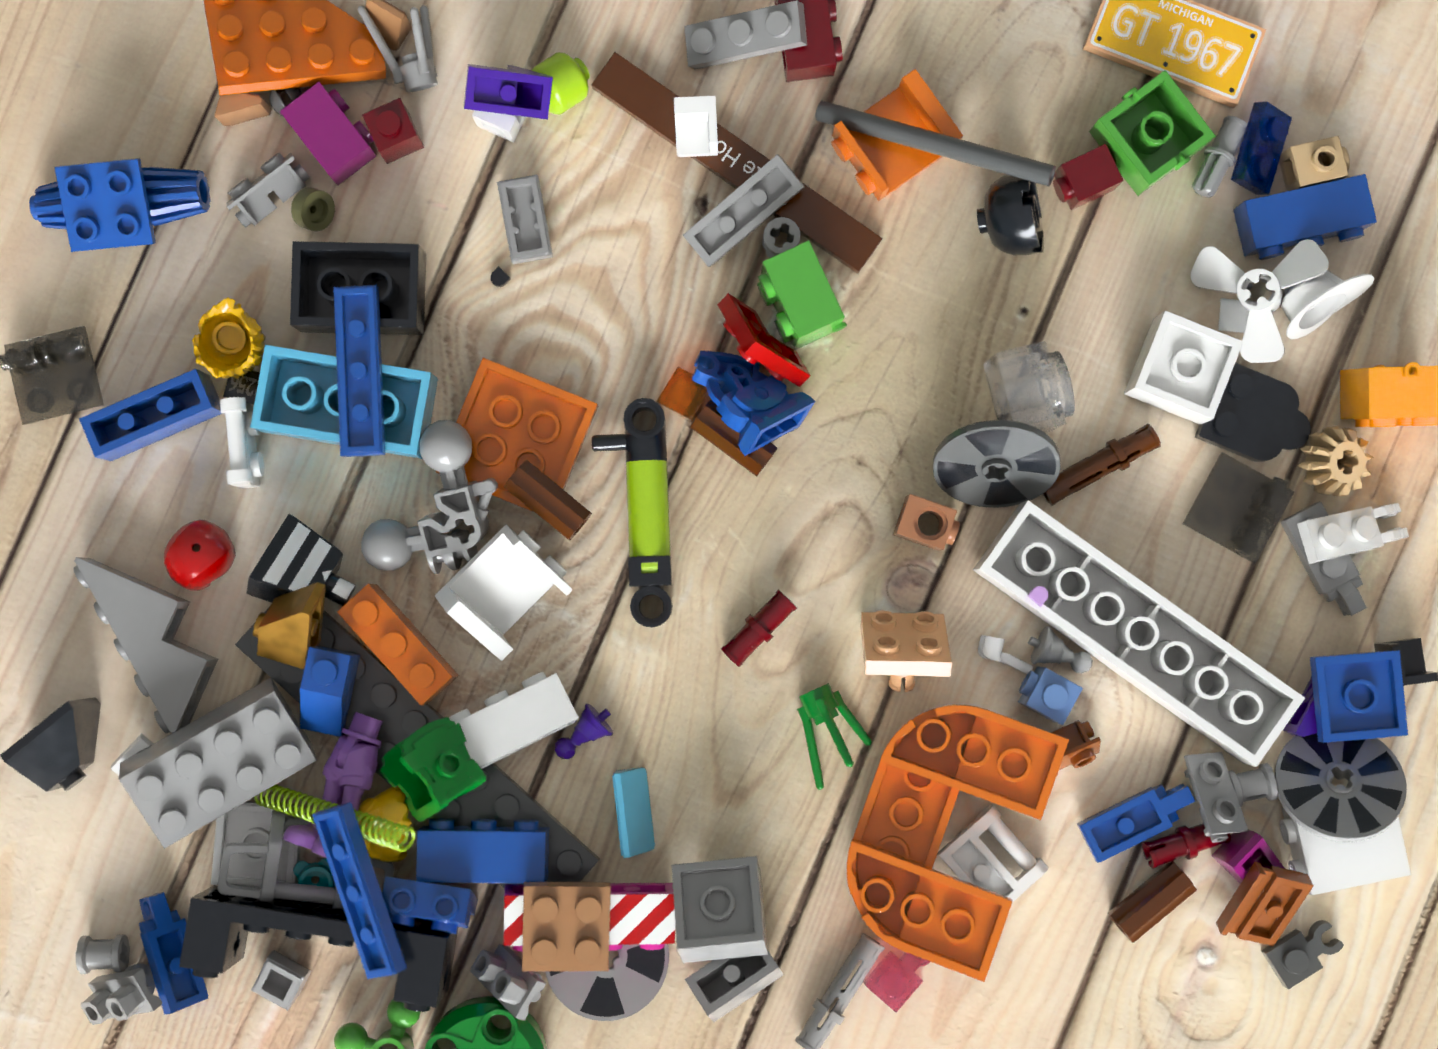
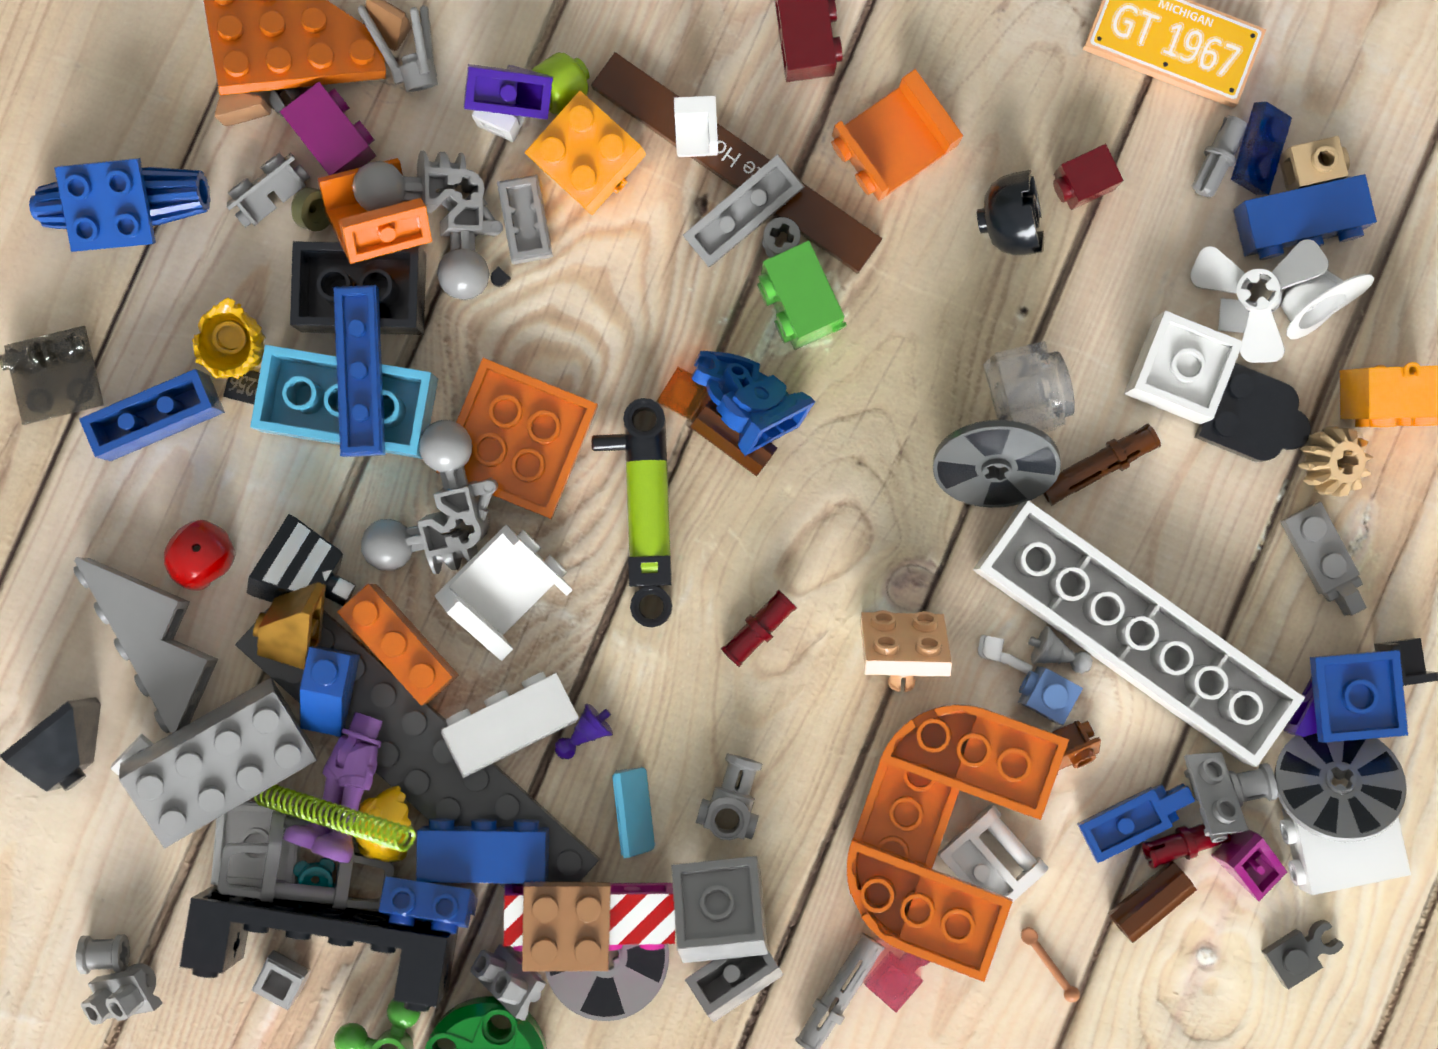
blue hinge [139,892,209,1015] -> none
white plate [220,397,265,488] -> none
blue tile [312,802,407,979] -> none
dark red brick [362,98,425,164] -> none
green piece [379,717,486,822] -> none
reddish brown axle [504,460,592,540] -> none
light grey plate [684,0,807,70] -> none
red plate [717,293,811,387] -> none
green plant [797,683,872,790] -> none
dark grey piece [816,101,1056,186] -> none
nougat brick [893,494,960,551] -> none
lavender piece [1027,586,1048,607] -> none
bright green brick [1089,70,1216,196] -> none
clear smoke hinge [1182,452,1294,564] -> none
dark orange plate [1216,862,1314,946] -> none
white hinge [1297,503,1409,564] -> none
none -> orange panel [318,158,432,264]
none -> light grey piece [352,151,503,300]
none -> light orange brick [524,90,647,215]
none -> light grey connector [696,753,763,840]
none -> nougat hinge [1021,927,1080,1002]

